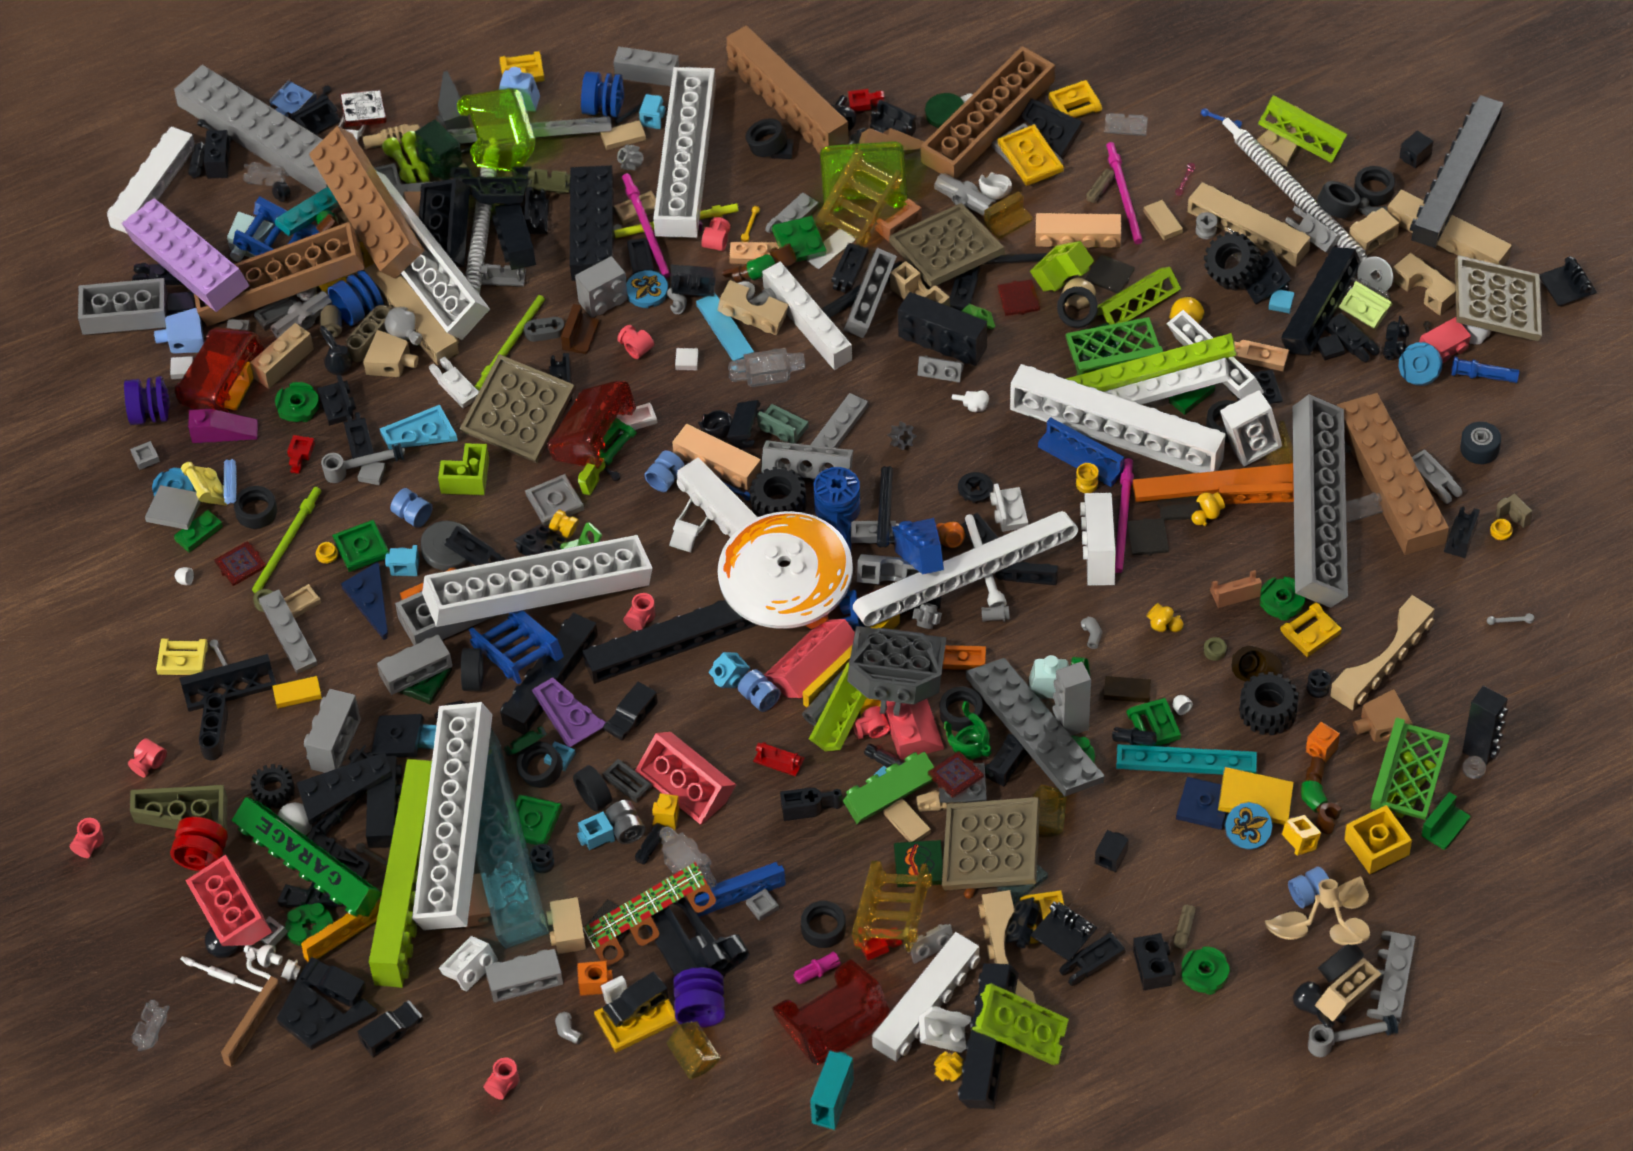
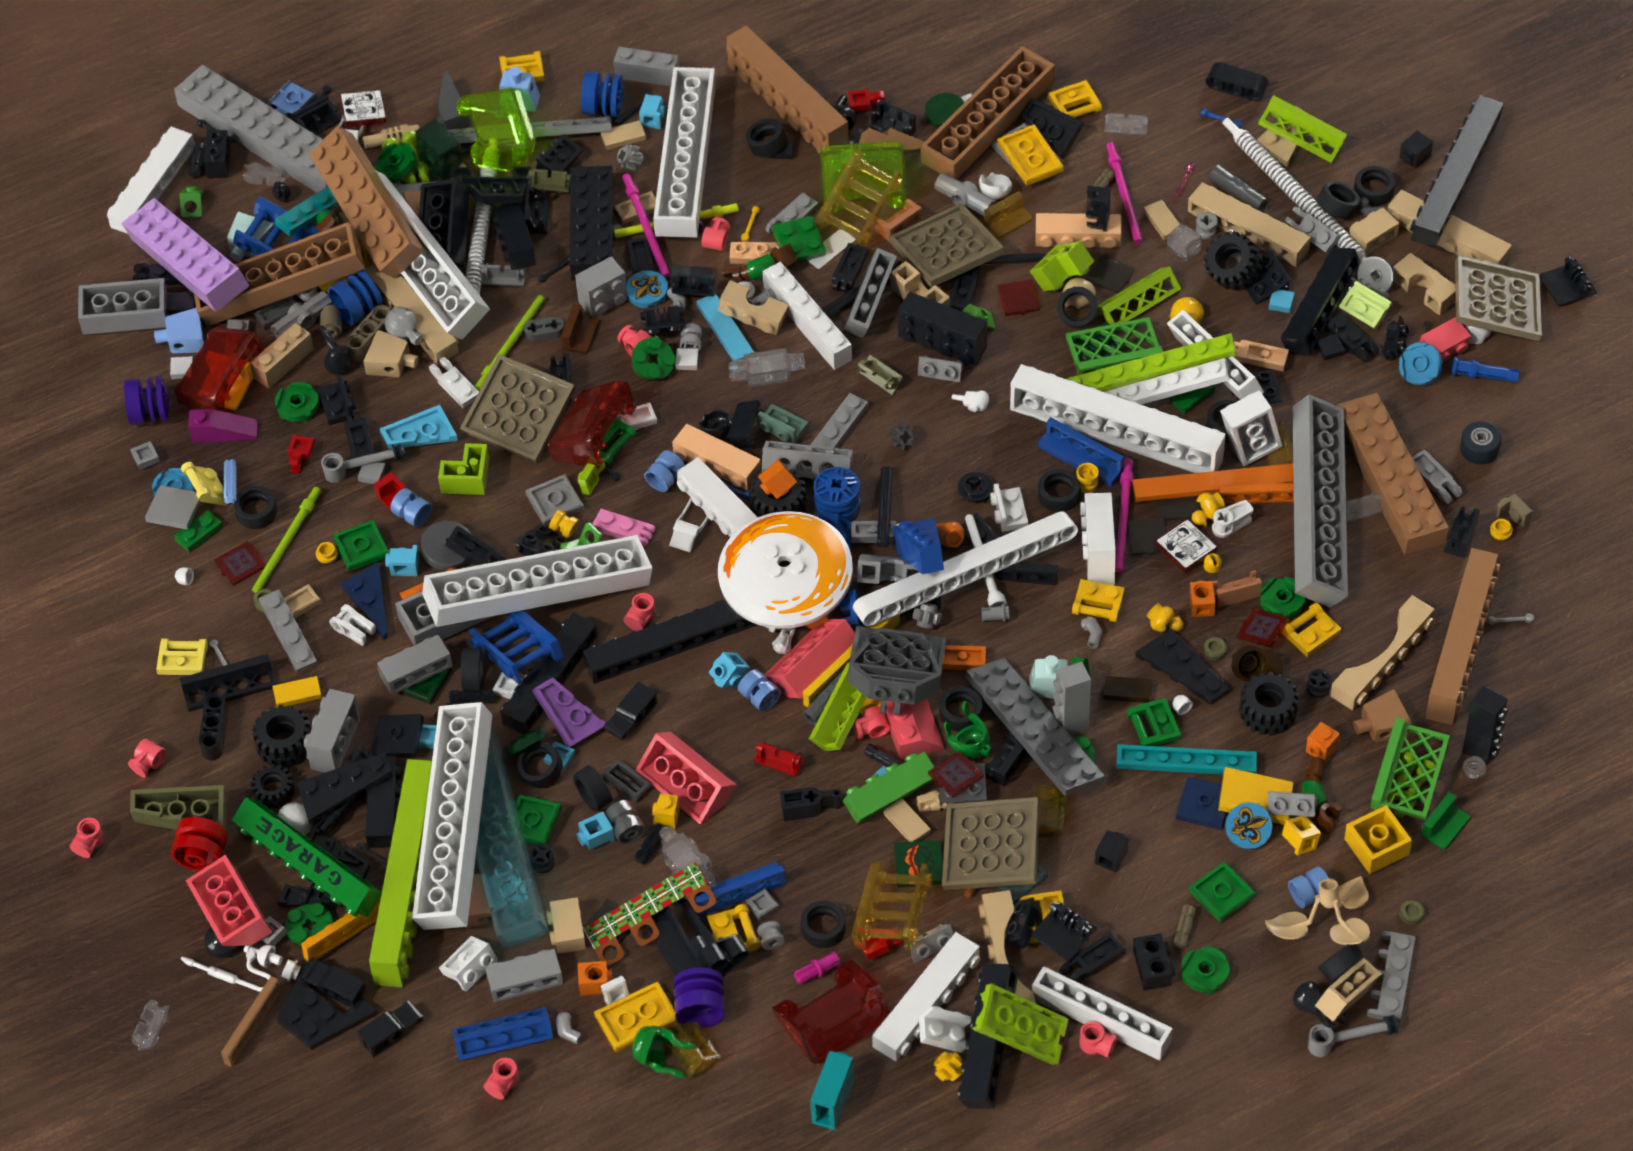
black piece [603,971,668,1028] -> none
black axle [1112,727,1157,746] -> none
none -> bright green bracket [179,186,205,217]
none -> black tyre [252,705,311,767]
none -> white piece [329,604,376,646]
none -> red panel [374,472,407,511]
none -> green plate [375,143,418,183]
none -> black axle [449,690,494,703]
none -> blue fence [452,1007,553,1061]
none -> white tile [493,672,523,699]
none -> black bracket [535,134,583,175]
none -> black hinge [538,255,570,282]
none -> bright pink hinge [592,509,656,547]
none -> green plate [631,337,676,381]
none -> green hair [632,1025,696,1078]
none -> black hinge [640,305,685,333]
none -> light grey wheel [679,323,702,351]
none -> yellow plate [707,904,761,952]
none -> light grey wheel [757,921,785,950]
none -> orange brick [758,459,797,499]
none -> white piece [765,627,795,654]
none -> olive hinge [858,354,903,395]
none -> white brick [1032,966,1172,1061]
none -> black tyre [1038,469,1080,512]
none -> yellow plate [1072,579,1125,622]
none -> coral piece [1079,1021,1118,1058]
none -> black hinge [1086,186,1111,232]
none -> black wing [1135,629,1229,705]
none -> tile [1154,518,1218,574]
none -> clear brick [1167,223,1201,261]
none -> green plate [1188,861,1256,923]
none -> orange brick [1189,580,1215,617]
none -> yellow hinge [1204,553,1222,573]
none -> black beam [1205,62,1269,102]
none -> dark grey axle [1209,165,1268,212]
none -> white piece [1212,500,1253,538]
none -> clear red piece [1237,609,1289,648]
none -> light grey hinge [1268,791,1317,817]
none -> olive tile [1400,900,1424,925]
none -> medium nougat brick [1426,548,1501,725]

